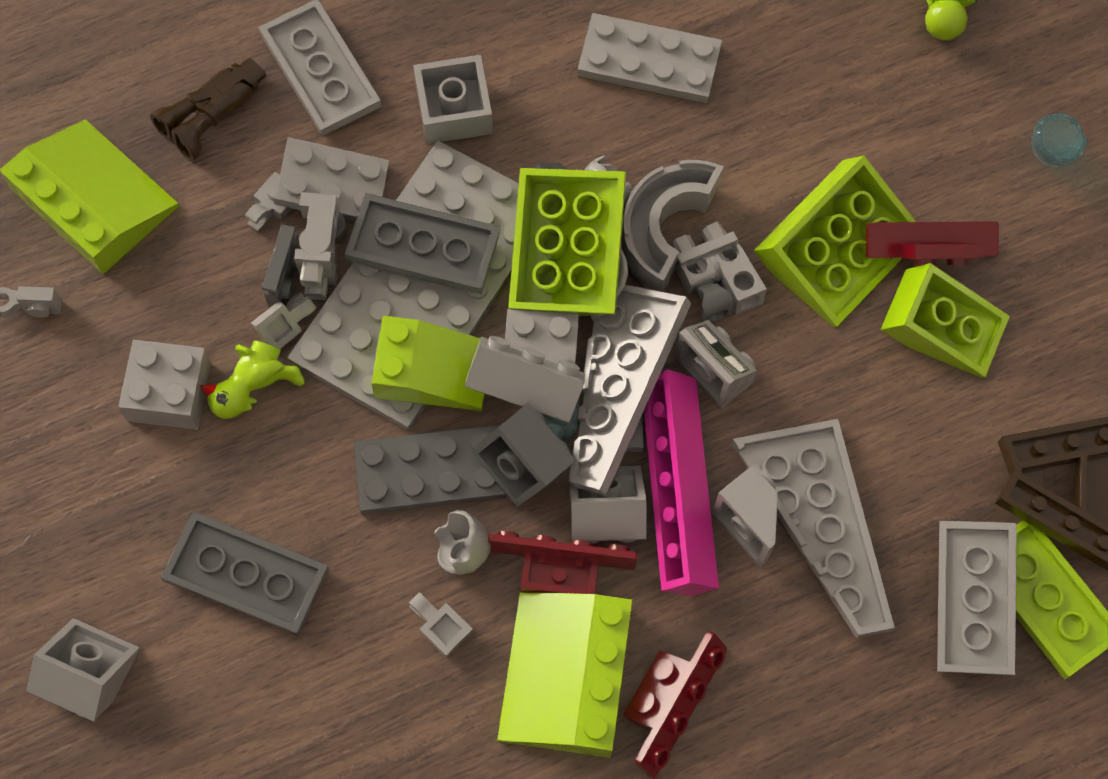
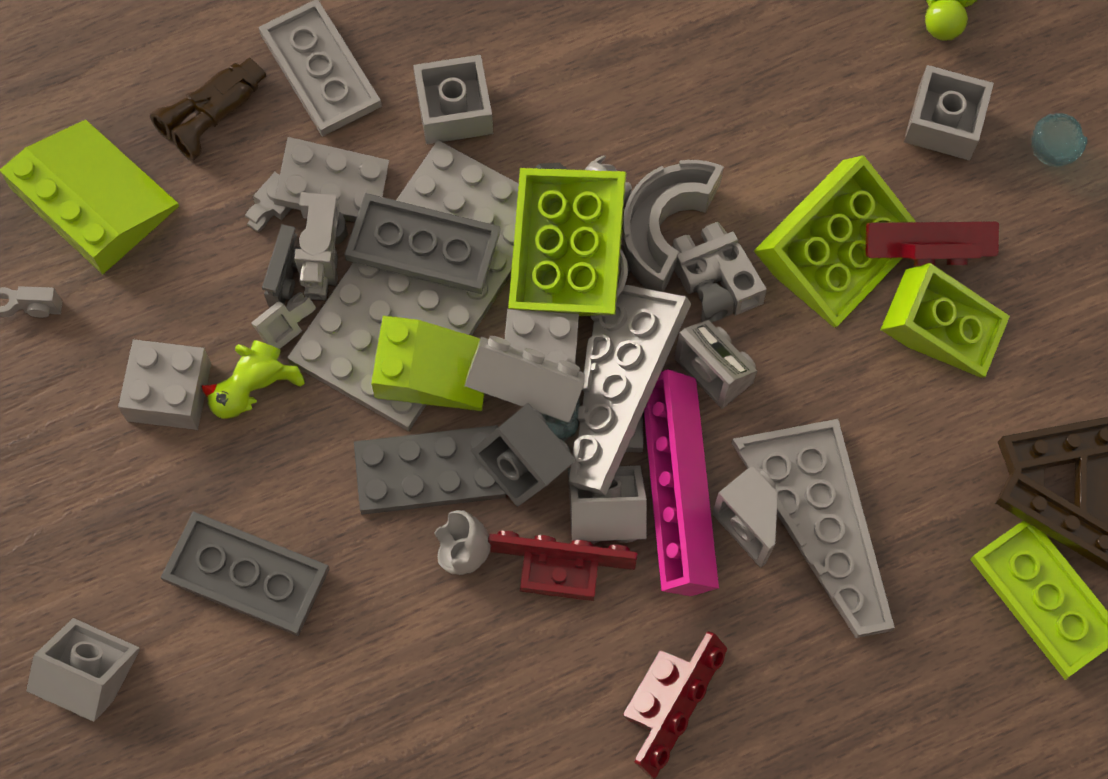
light grey plate [409,592,473,658] -> none
lime slope [497,592,632,758] -> none
light grey plate [577,13,722,104] -> none
light grey plate [937,521,1016,675] -> none
none -> light grey brick [904,65,994,160]

